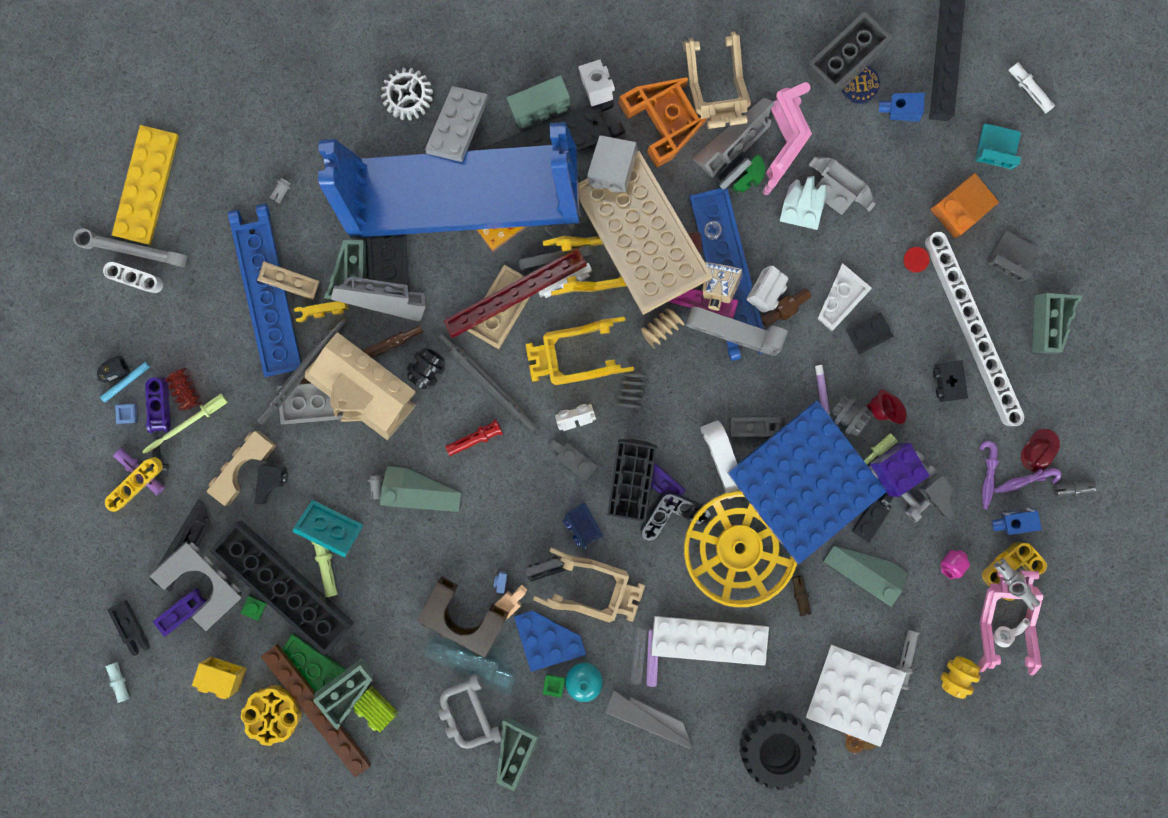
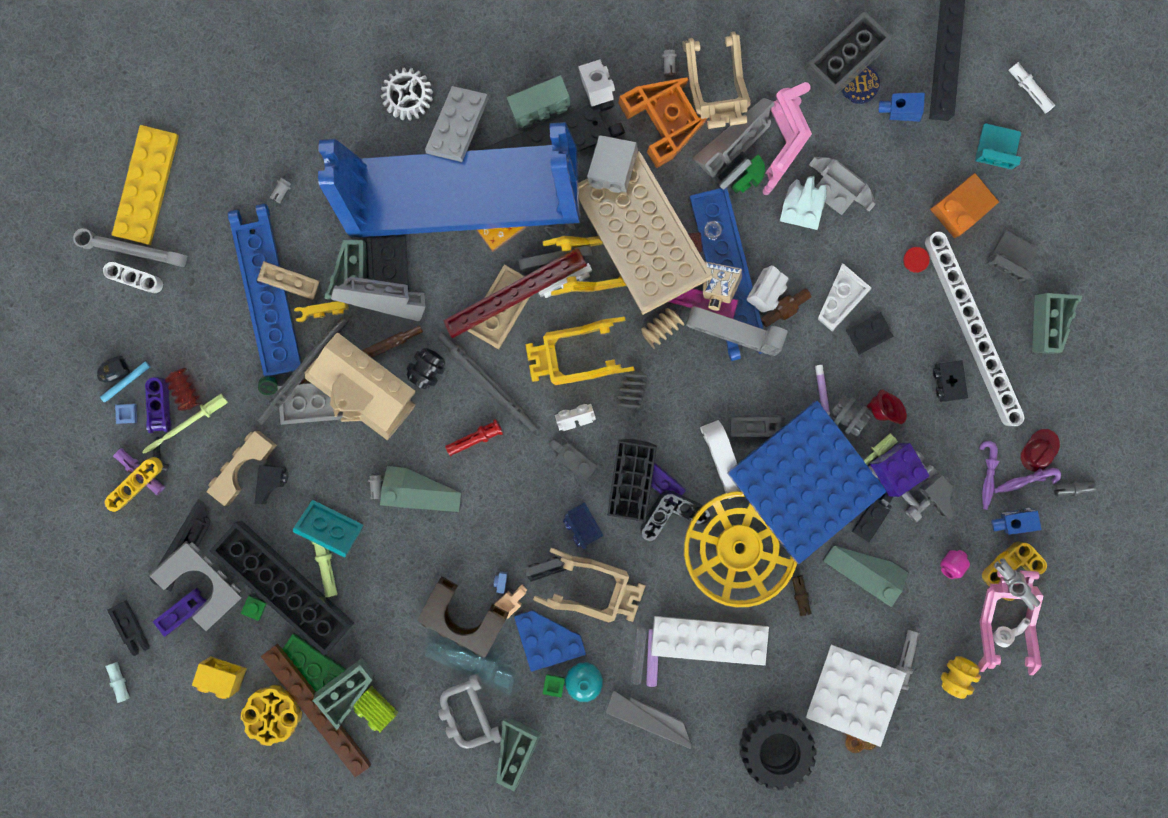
none -> dark green tile [258,376,278,395]
none -> light grey pin [662,50,677,75]

